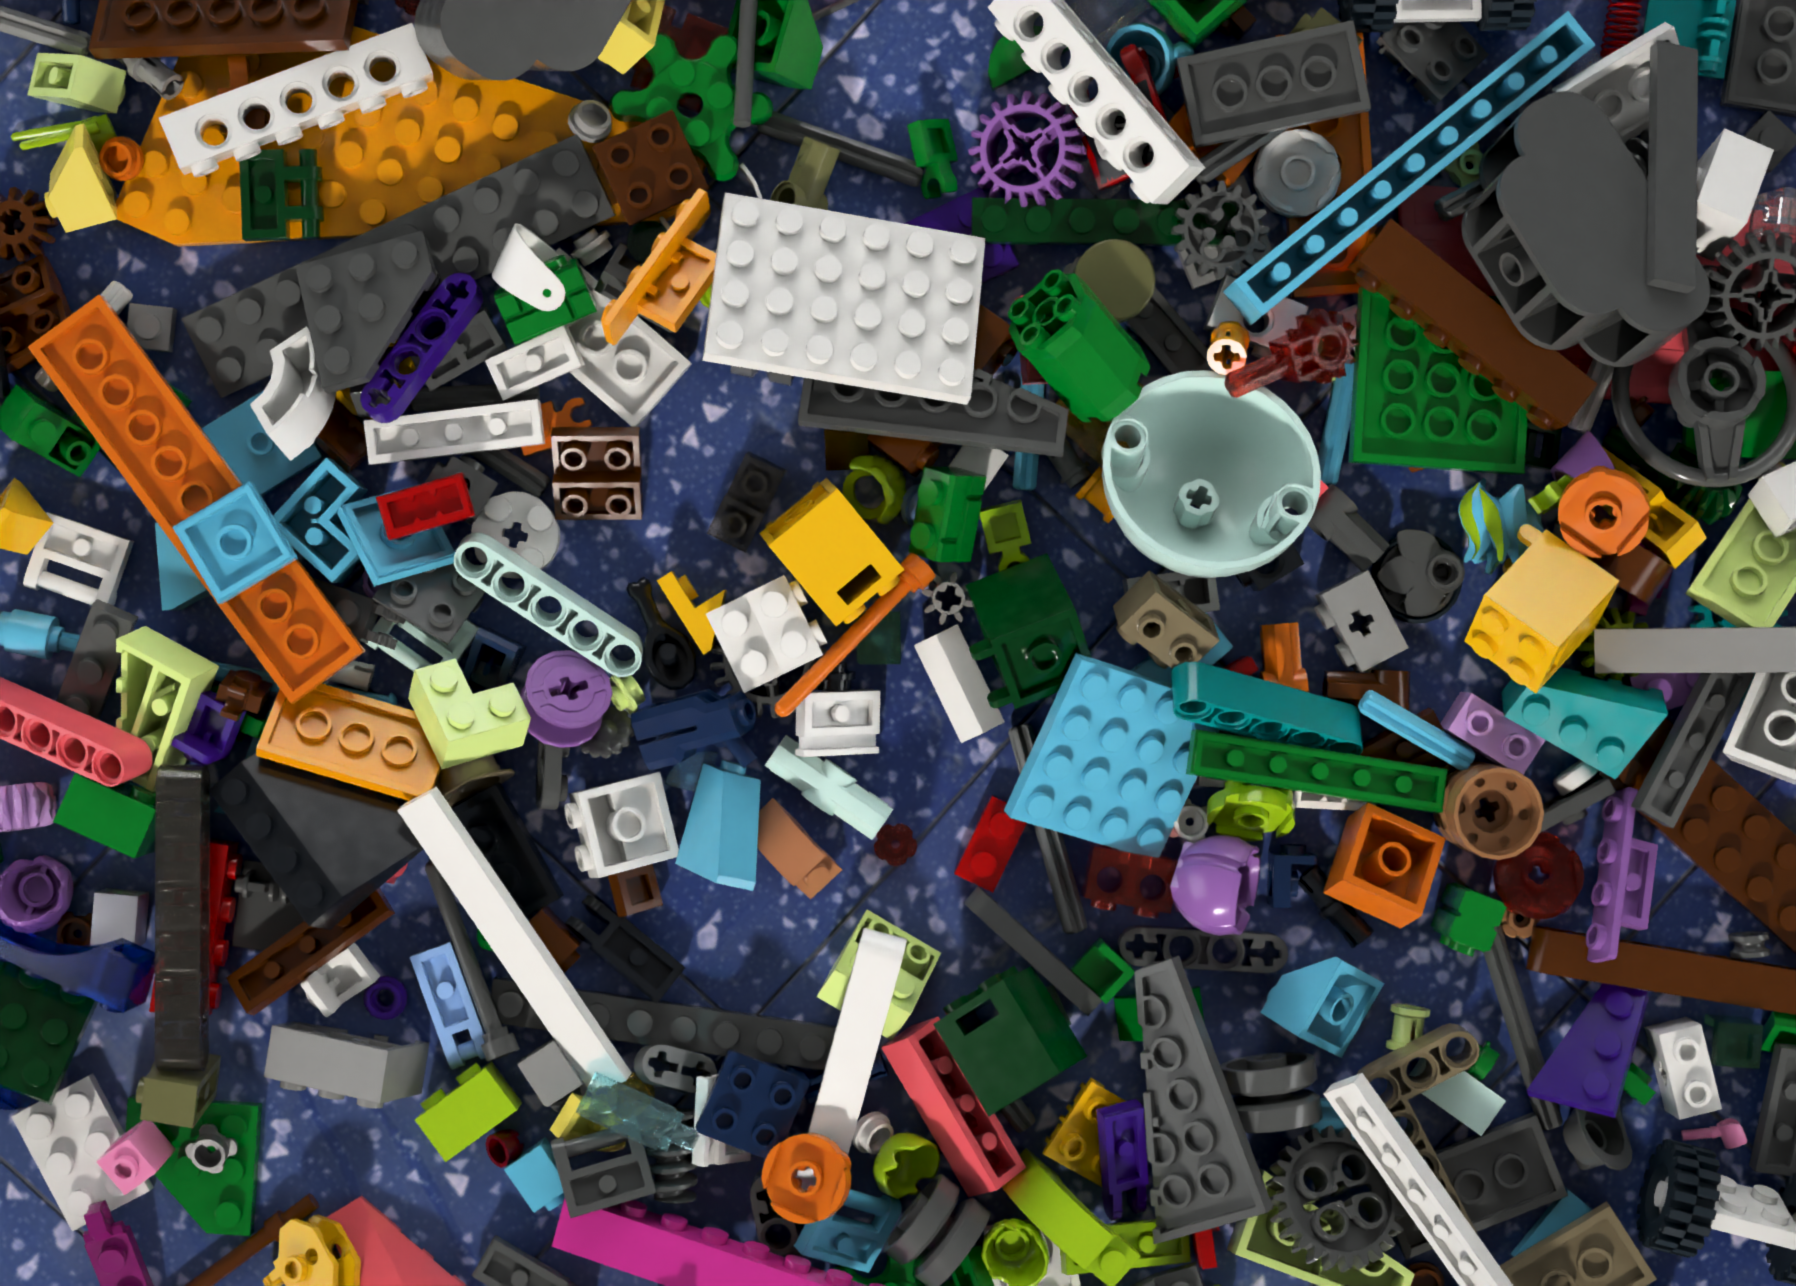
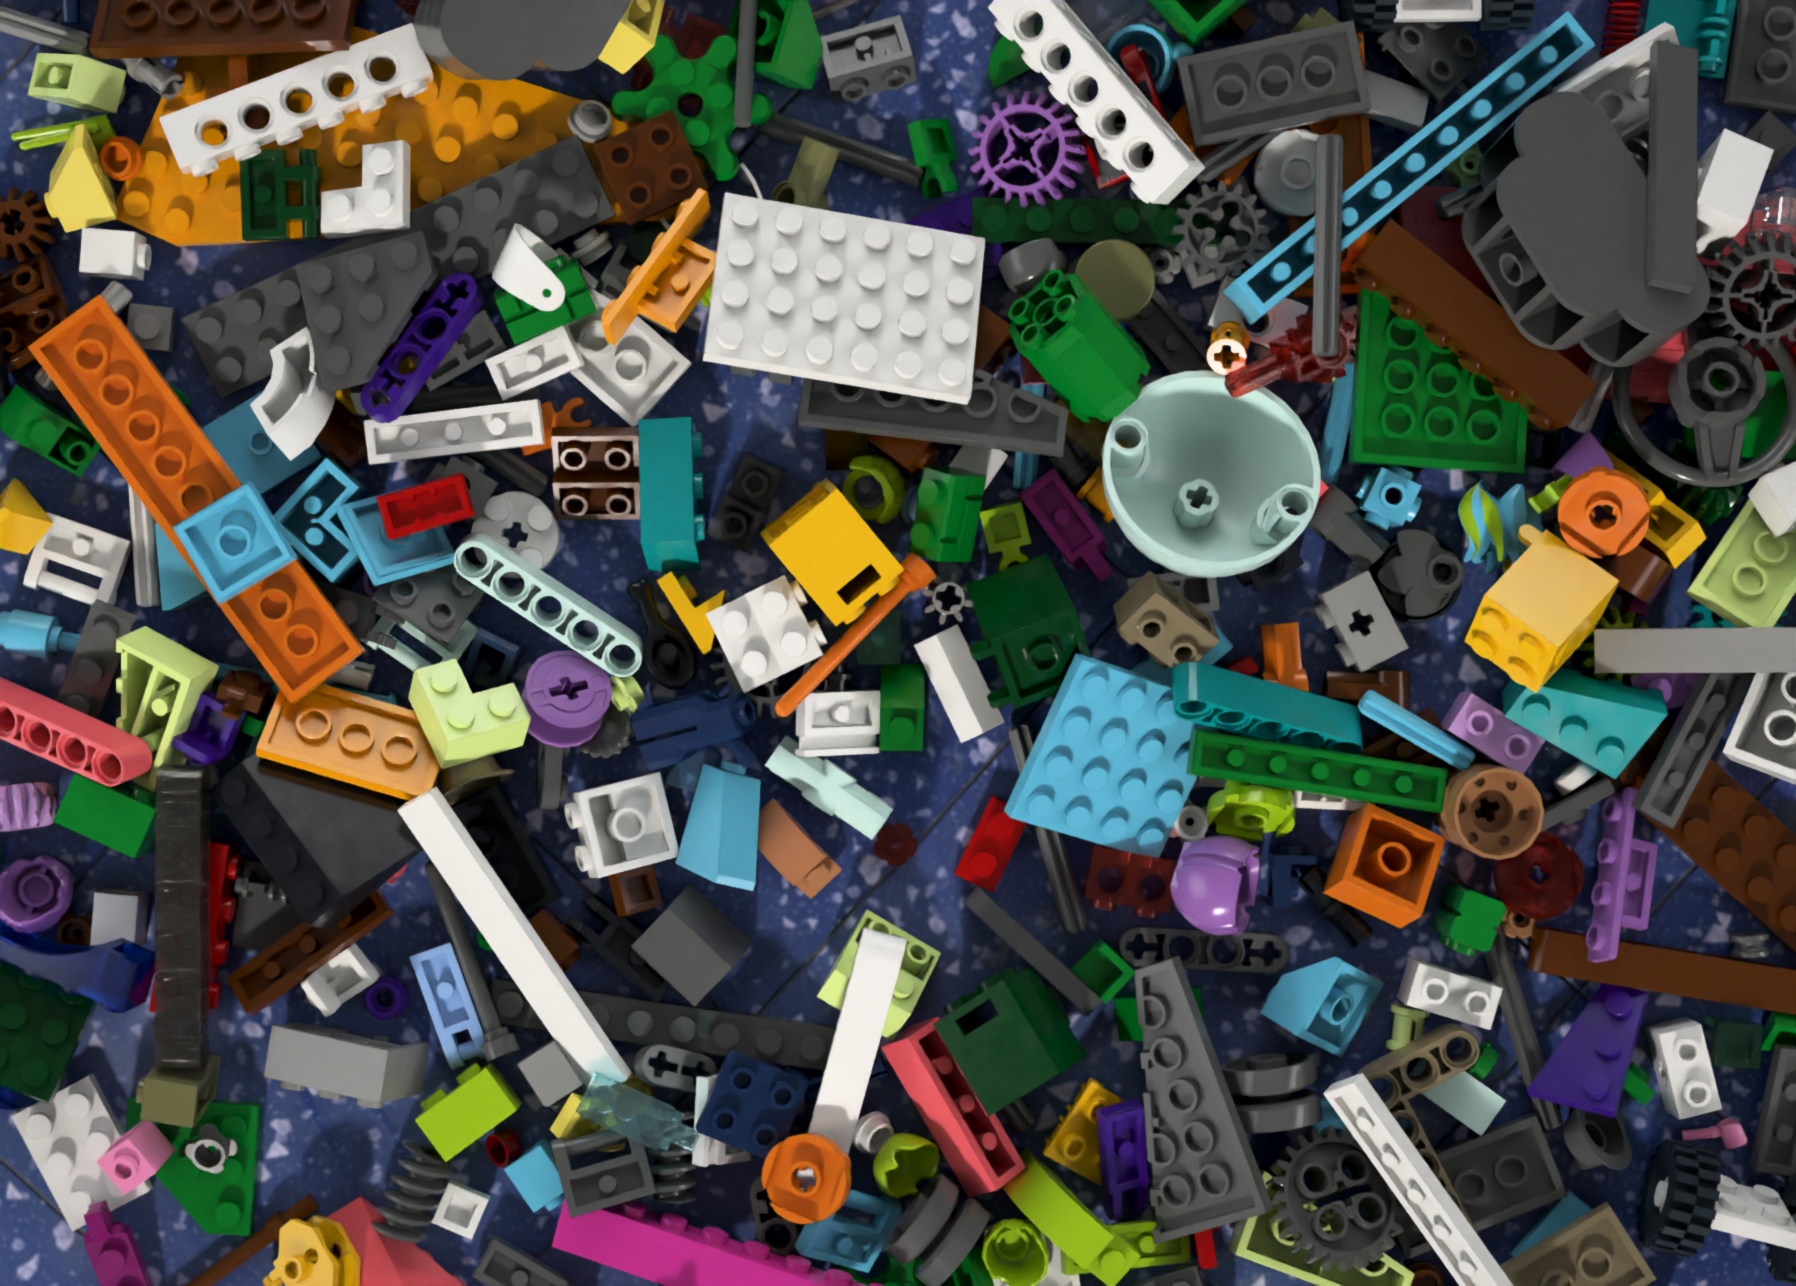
none -> white brick [79,228,152,281]
none -> white axle [128,484,161,607]
none -> white plate [321,140,411,239]
none -> dark grey piece [371,1141,454,1242]
none -> white plate [431,1179,491,1240]
none -> dark grey slope [631,883,753,1006]
none -> teal wedge [638,417,705,573]
none -> dark grey bracket [820,15,917,104]
none -> green slope [879,663,924,751]
none -> dark grey hair [998,238,1069,295]
none -> magenta hinge [1017,468,1114,583]
none -> light grey plate [1143,246,1182,285]
none -> dark grey axle [1312,134,1343,357]
none -> medium azure brick [1355,466,1422,530]
none -> light grey slope [1358,69,1429,135]
none -> white brick [1397,957,1503,1030]

